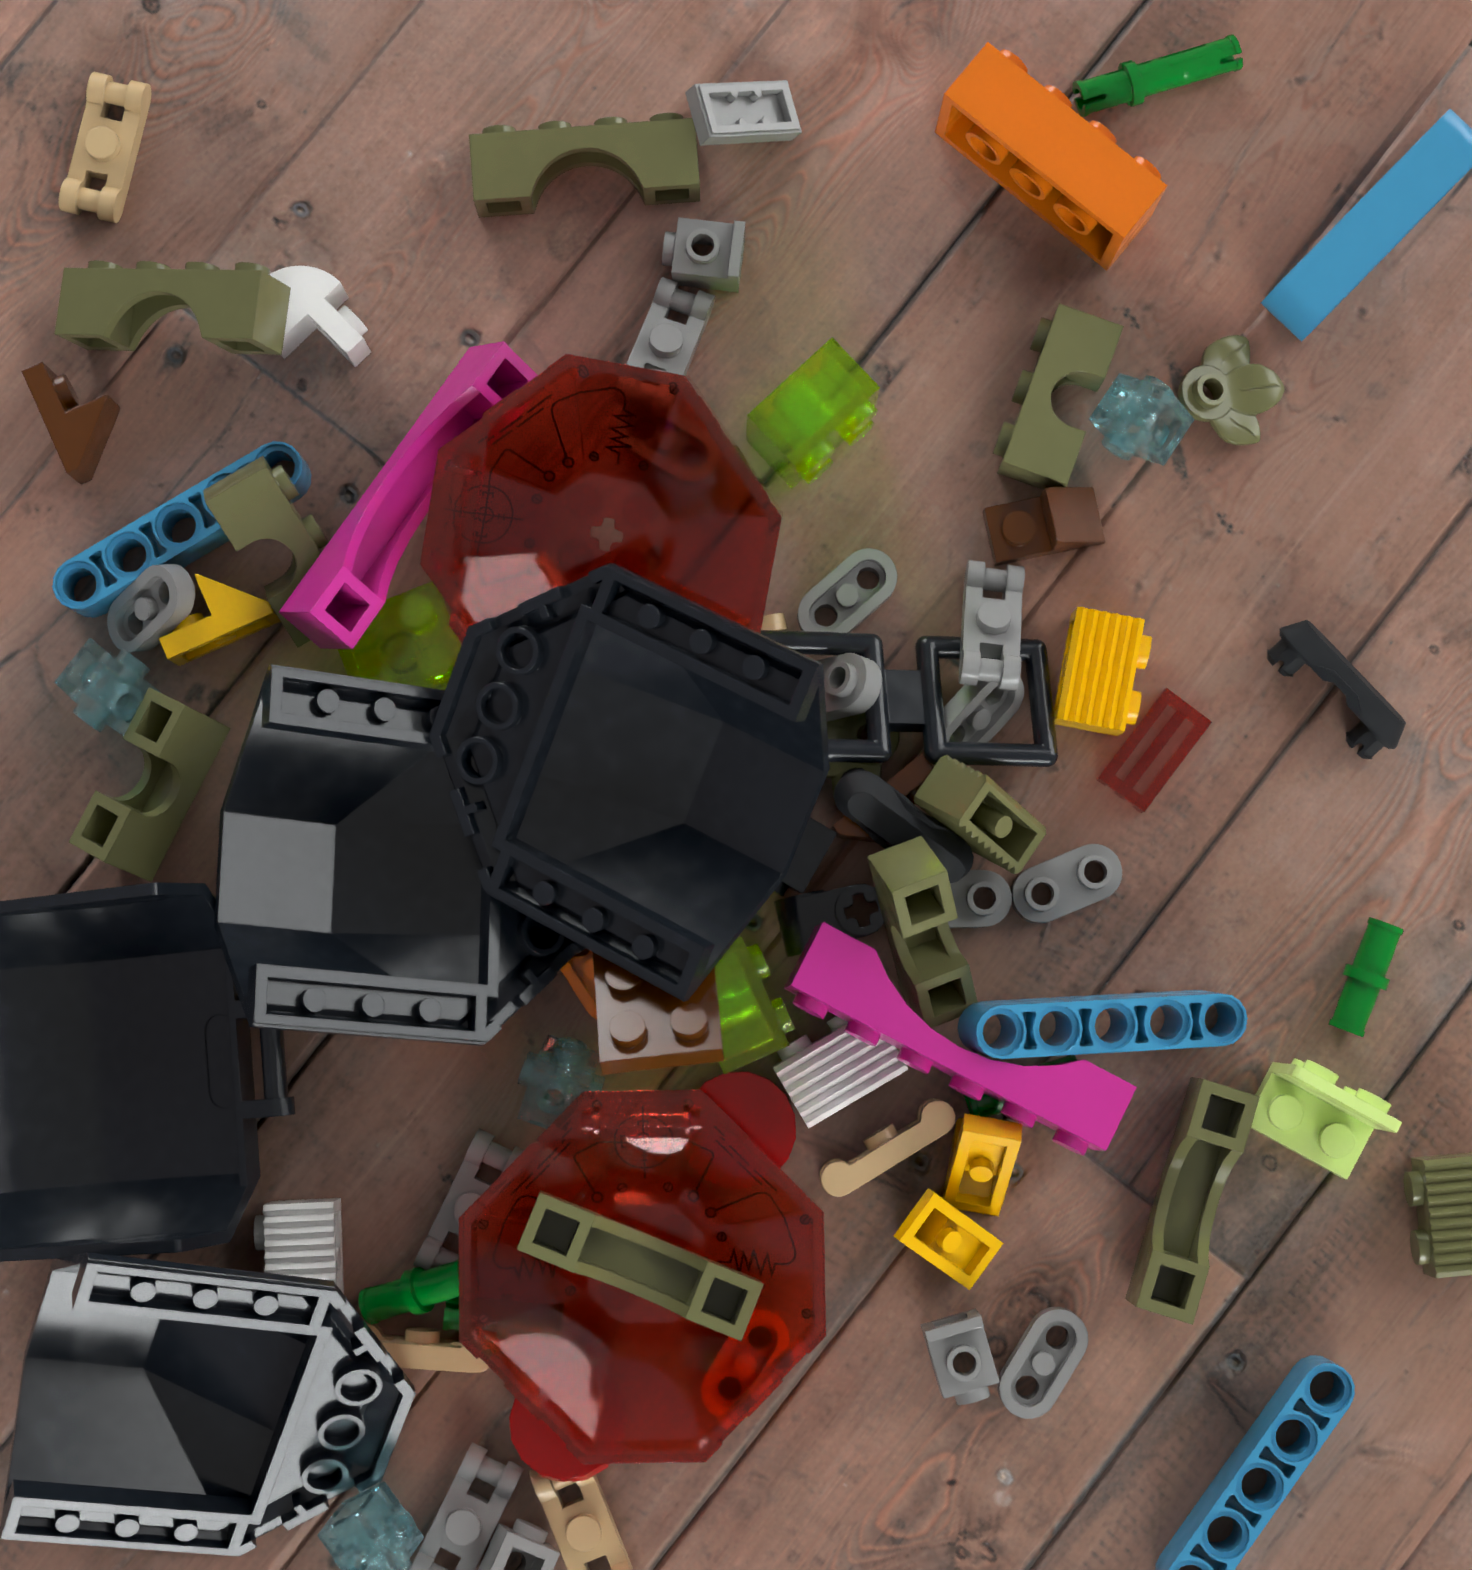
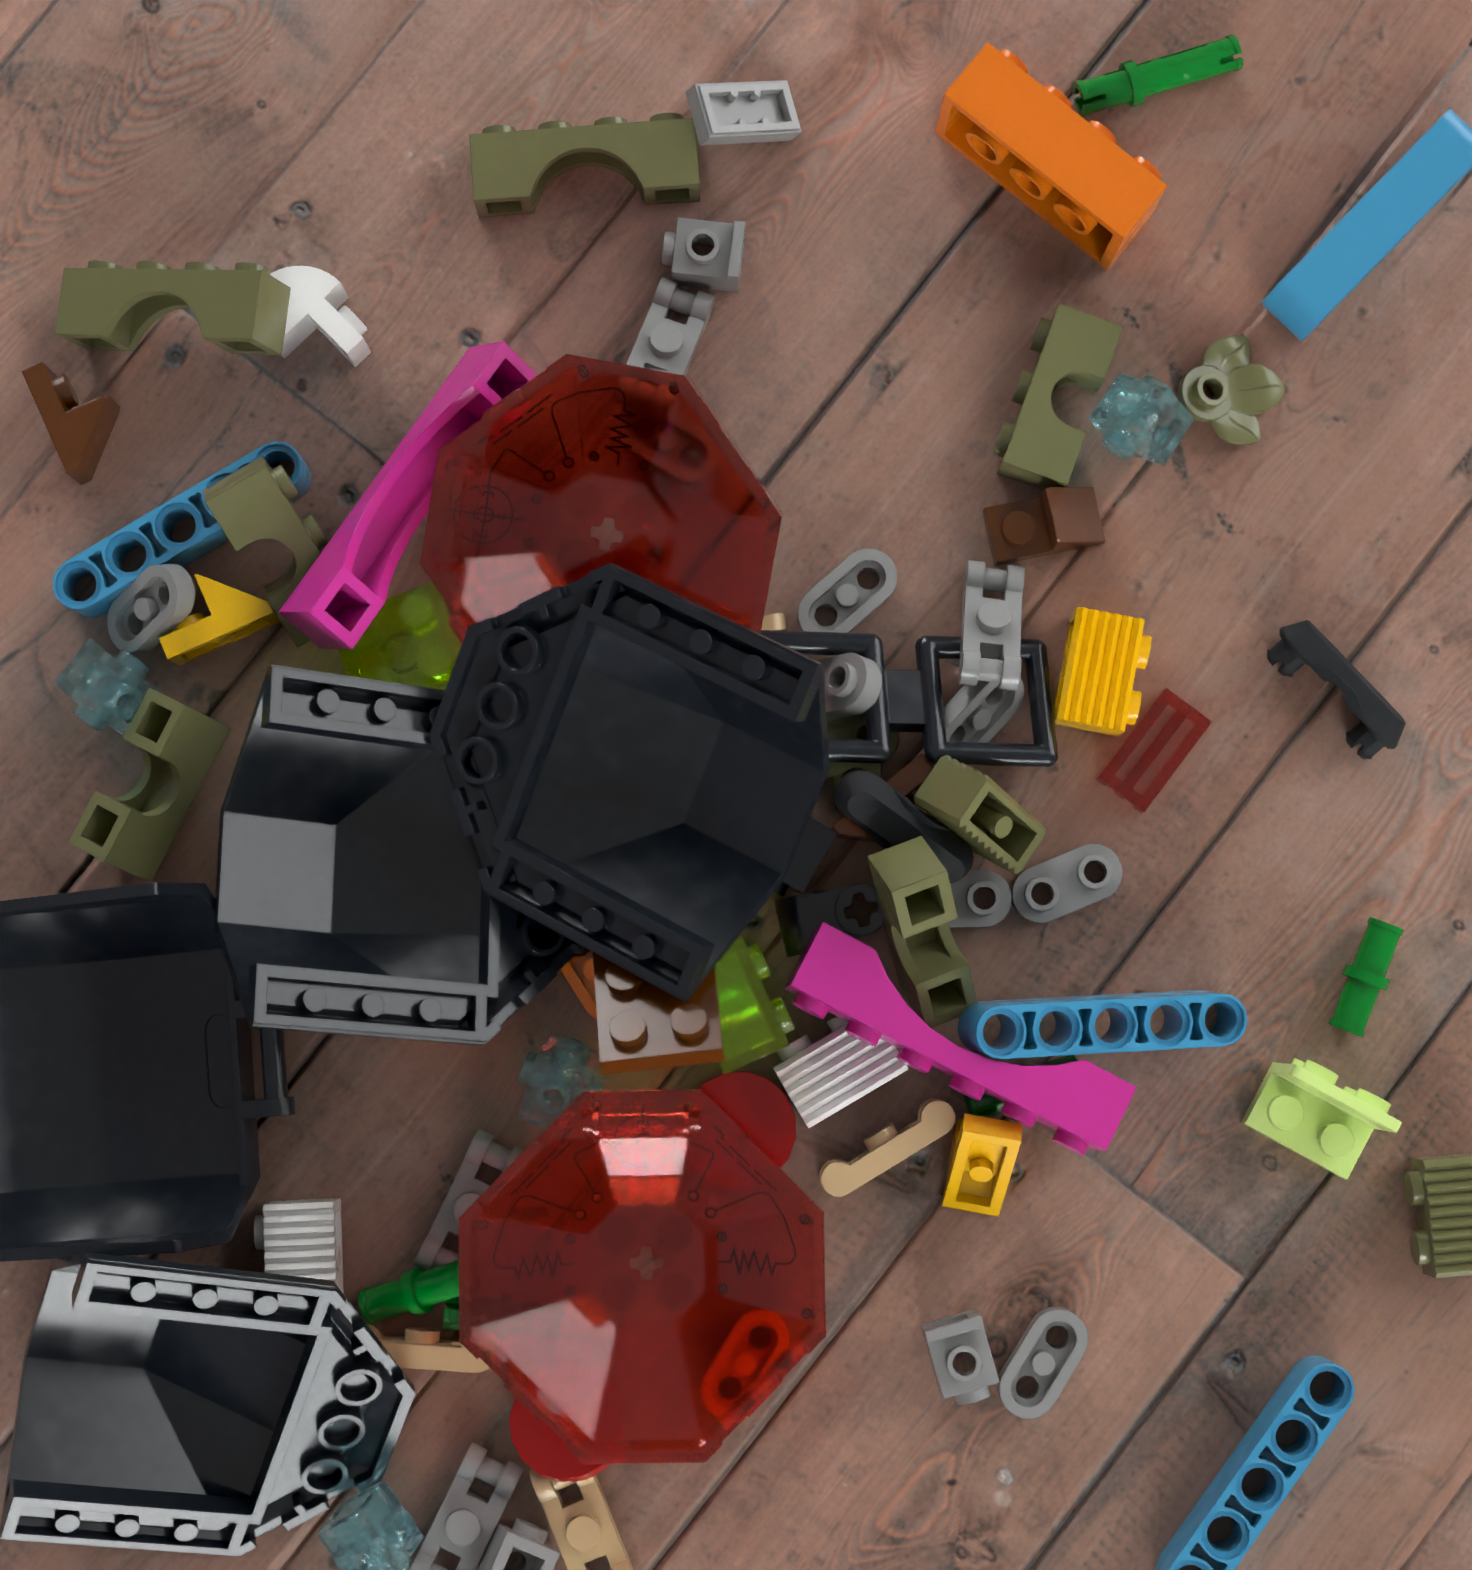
tan plate [59,72,151,223] -> none
olive arch [516,1190,764,1341] -> none
clear neon green brick [746,337,880,489] -> none
yellow slope [893,1188,1004,1290] -> none
olive arch [1125,1077,1260,1325] -> none

